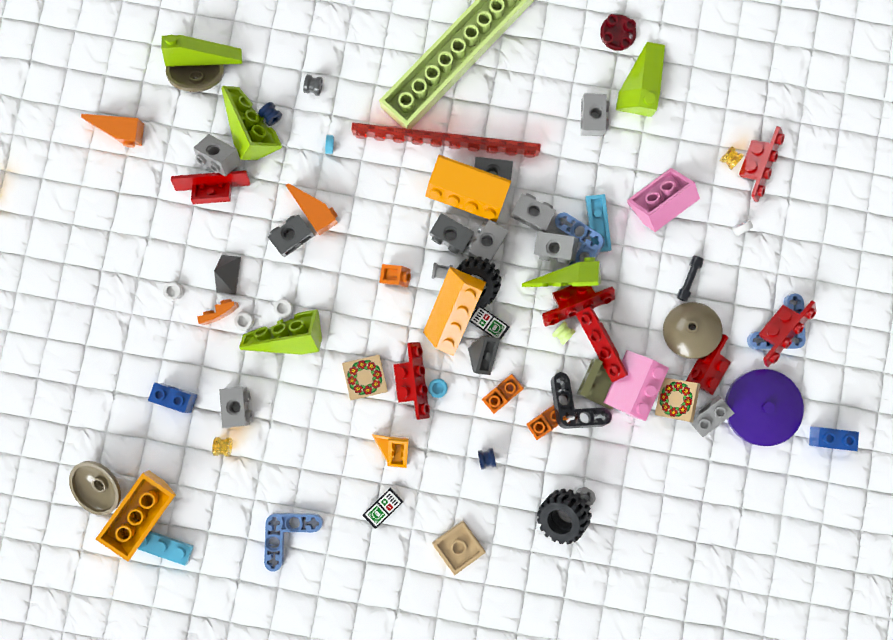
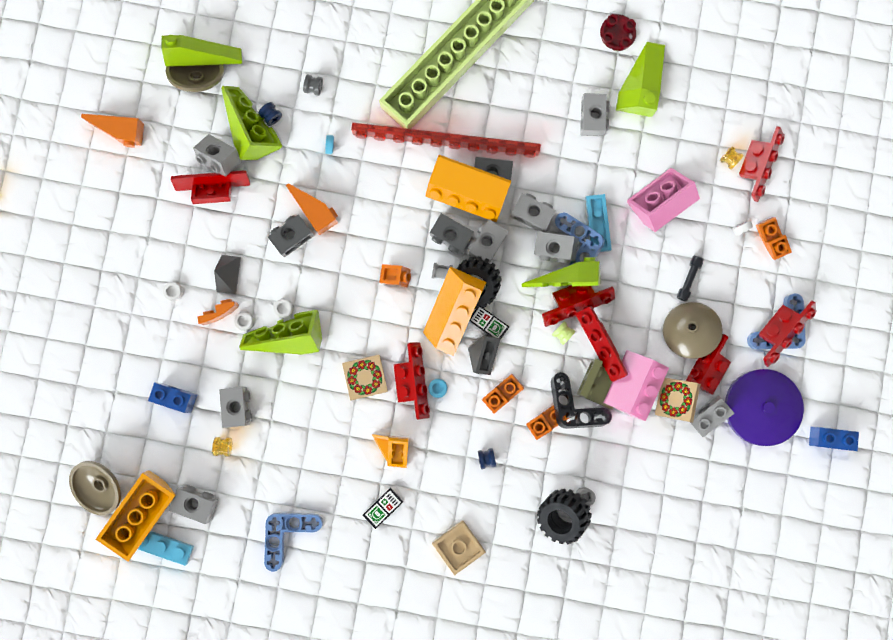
none -> light grey brick [168,485,219,524]
none -> orange slope [756,217,792,260]

